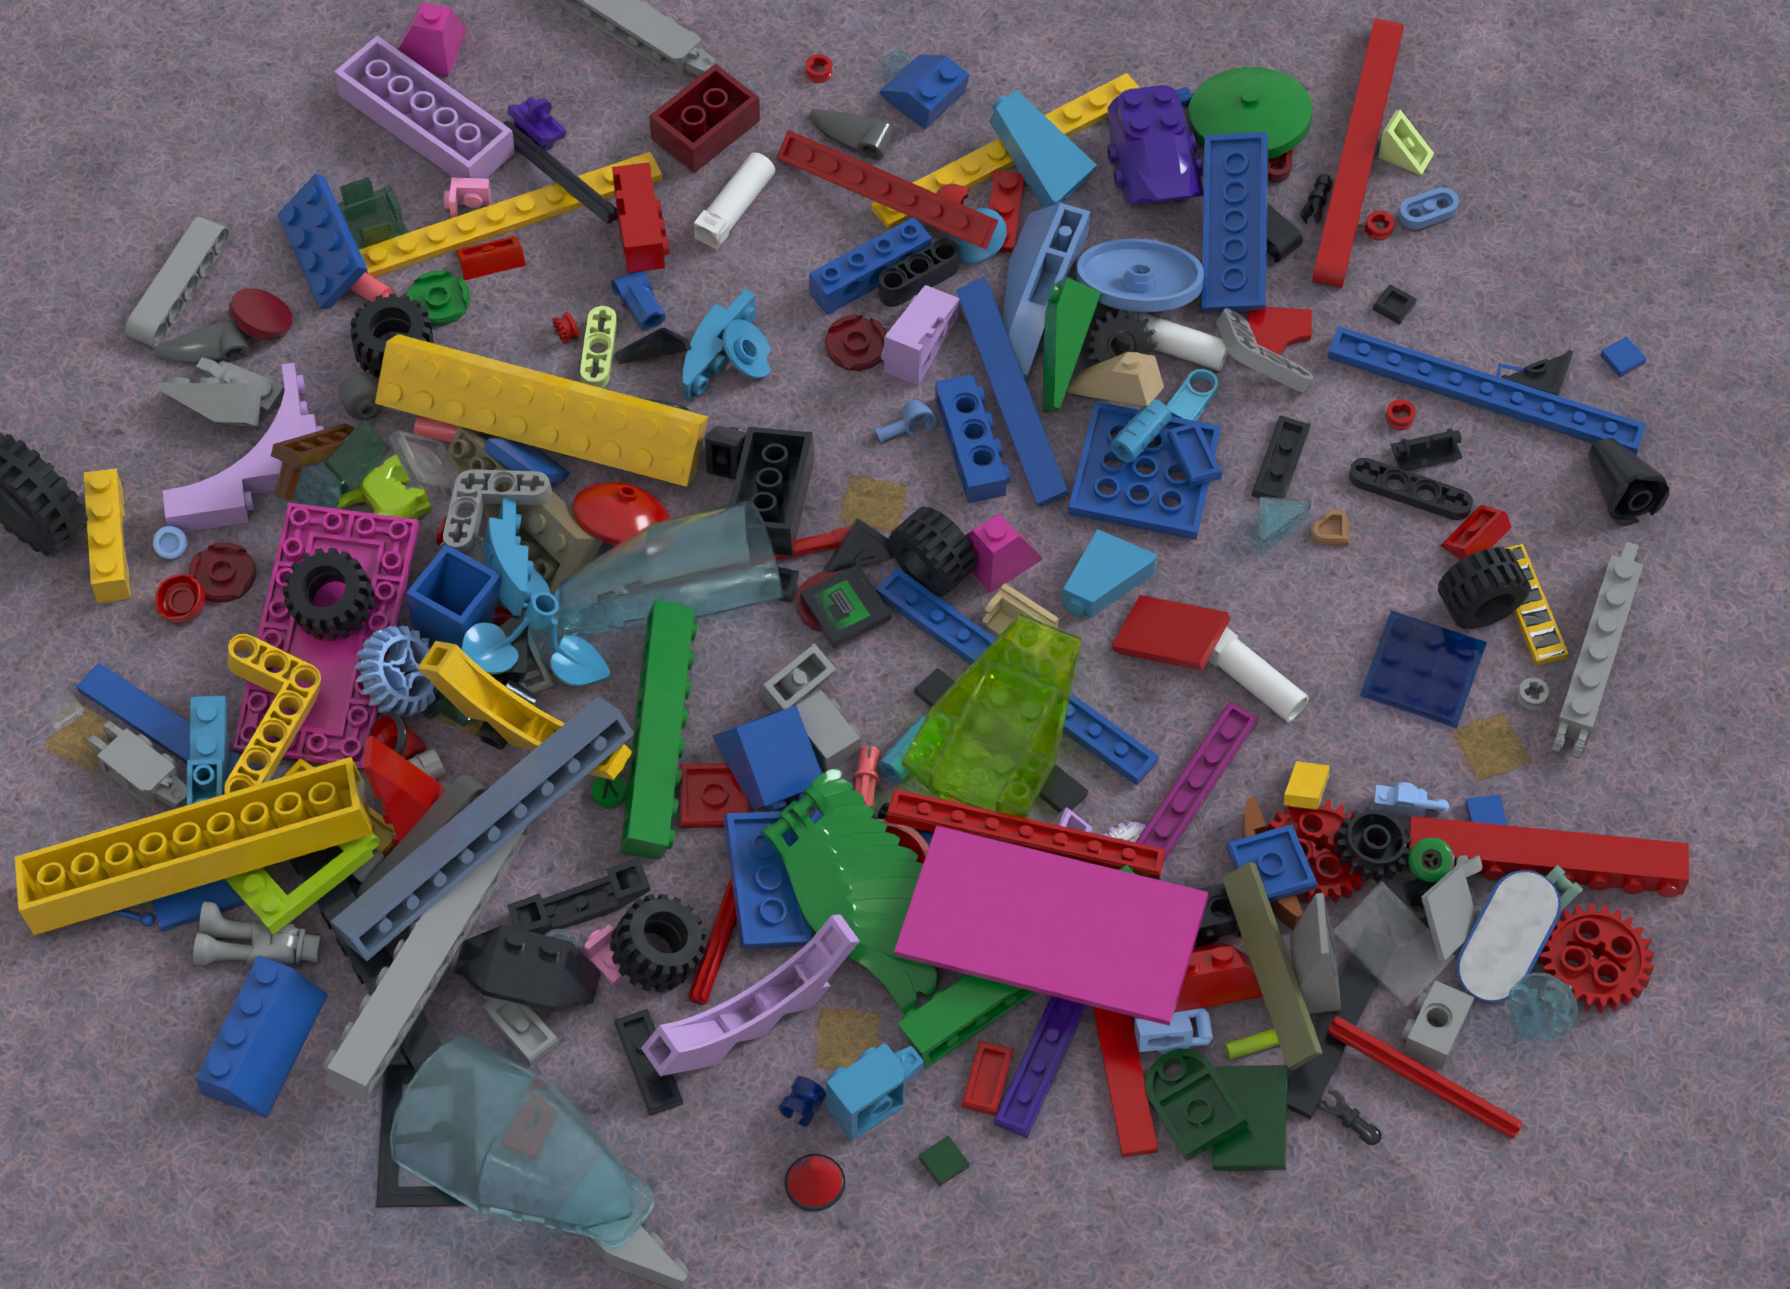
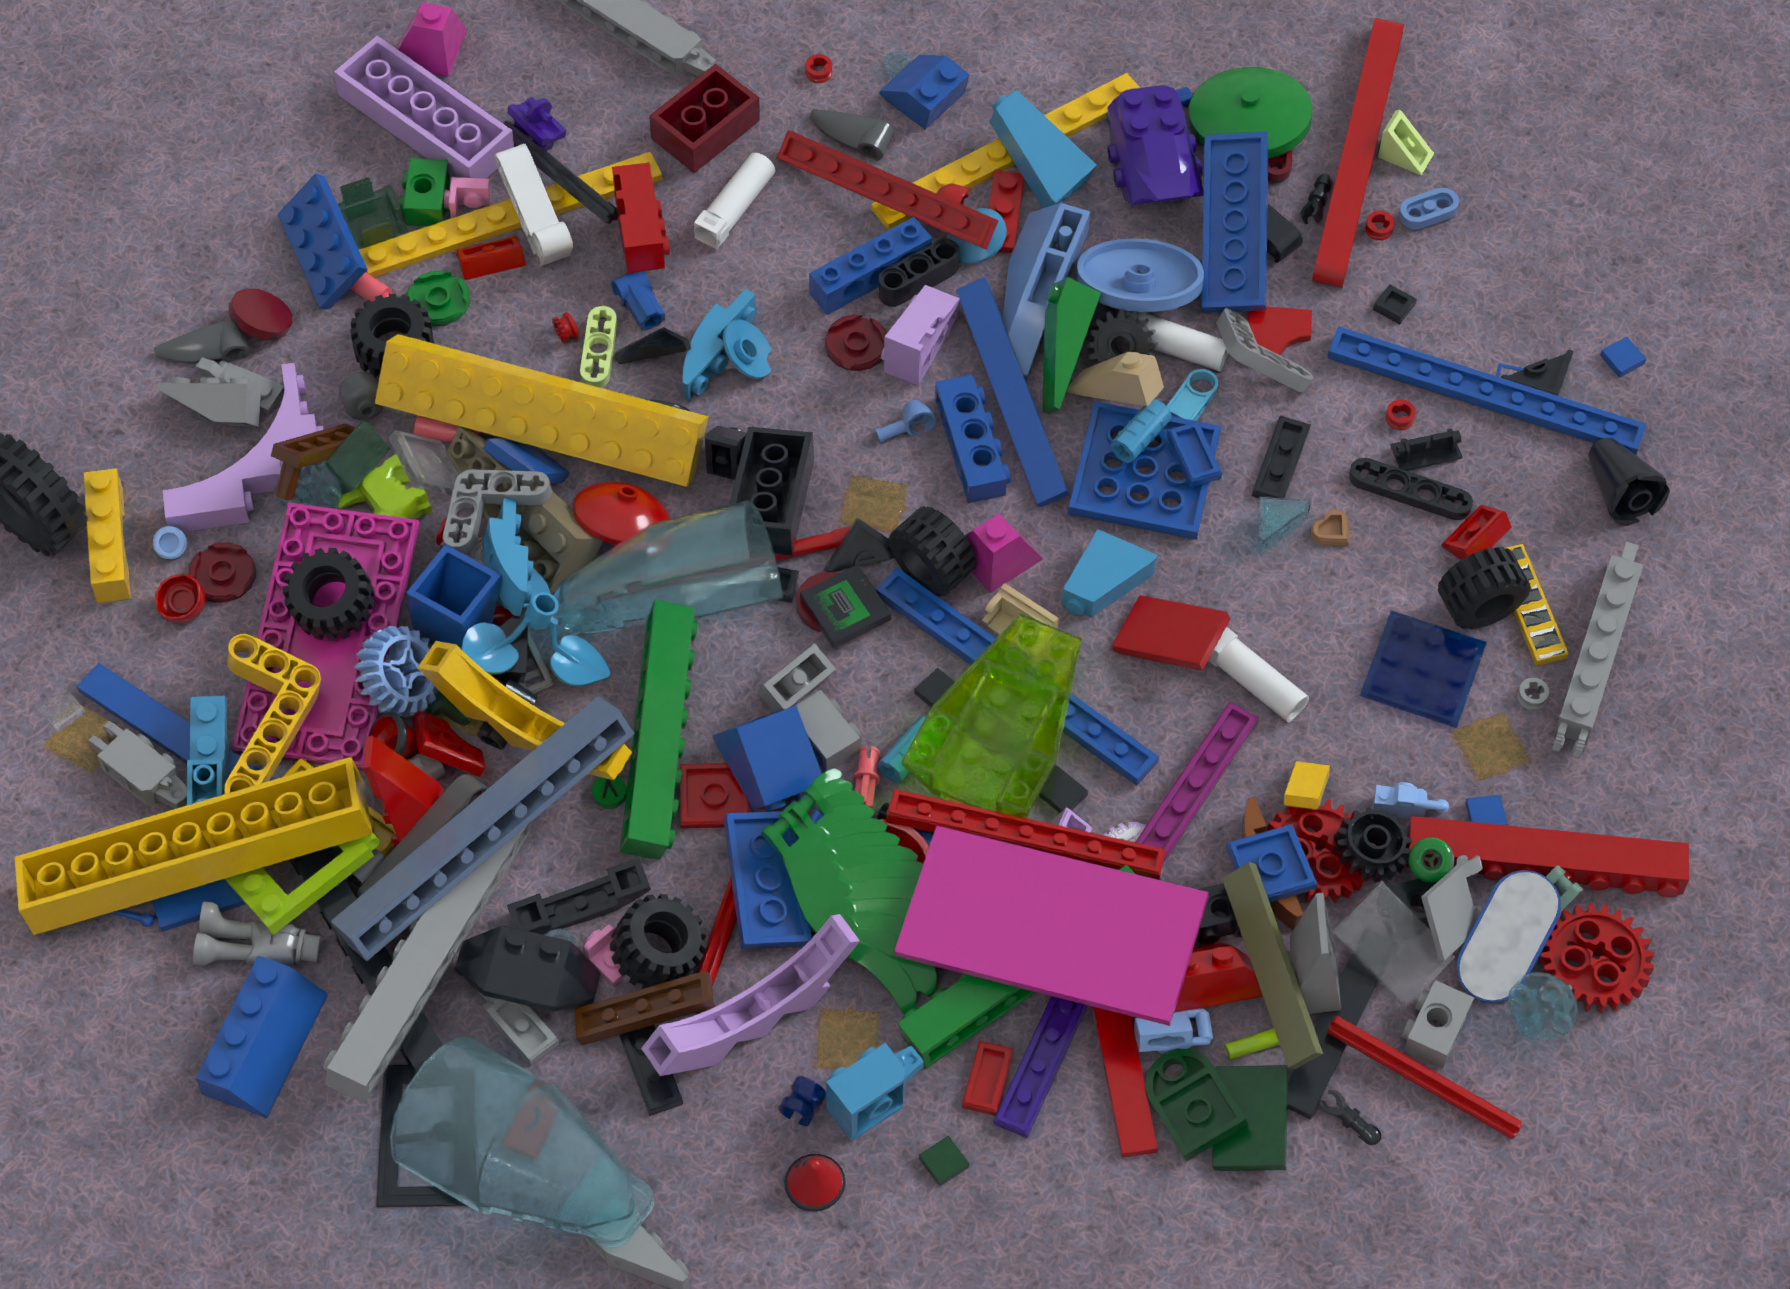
light grey beam [125,217,230,347] -> none
none -> green brick [399,158,450,226]
none -> red tile [413,711,486,777]
none -> white beam [494,144,573,267]
none -> reddish brown piece [574,971,716,1045]

